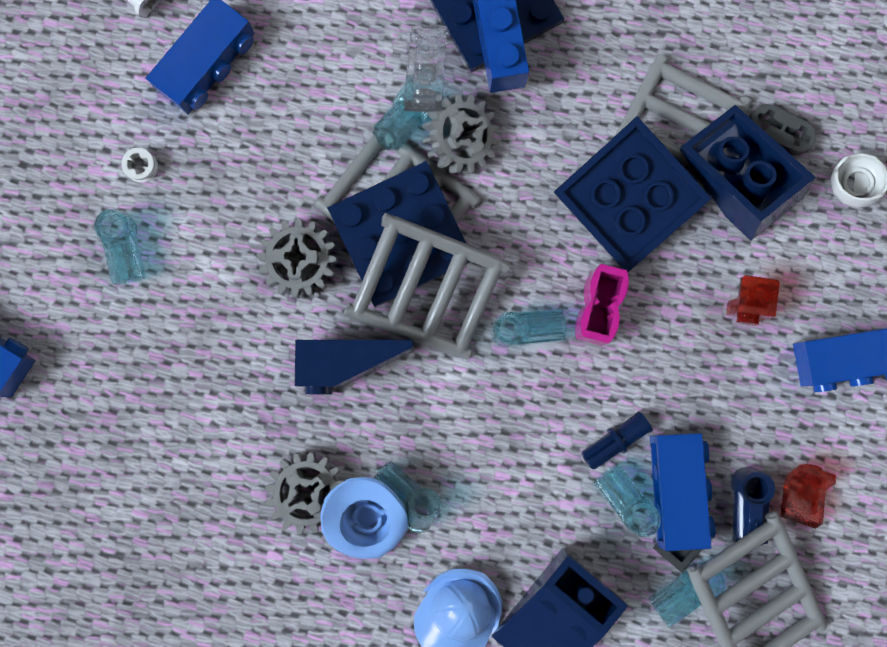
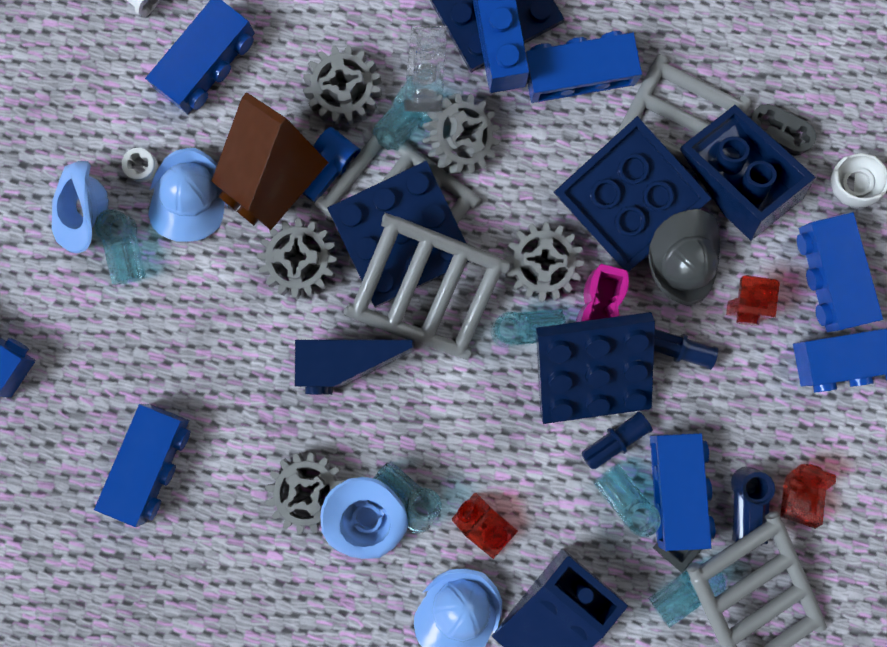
none -> light blue hat [52,161,109,253]
none -> blue brick [94,404,191,527]
none -> light blue hat [148,148,228,242]
none -> reddish brown slope [211,92,329,230]
none -> blue piece [302,127,361,203]
none -> light grey gear [303,45,382,126]
none -> clear red bracket [452,493,518,559]
none -> light grey gear [504,222,585,303]
none -> blue brick [526,31,642,103]
none -> dark blue plate [536,312,655,424]
none -> dark grey hat [648,209,720,306]
none -> dark blue axle [654,329,718,370]
none -> blue brick [797,212,883,332]

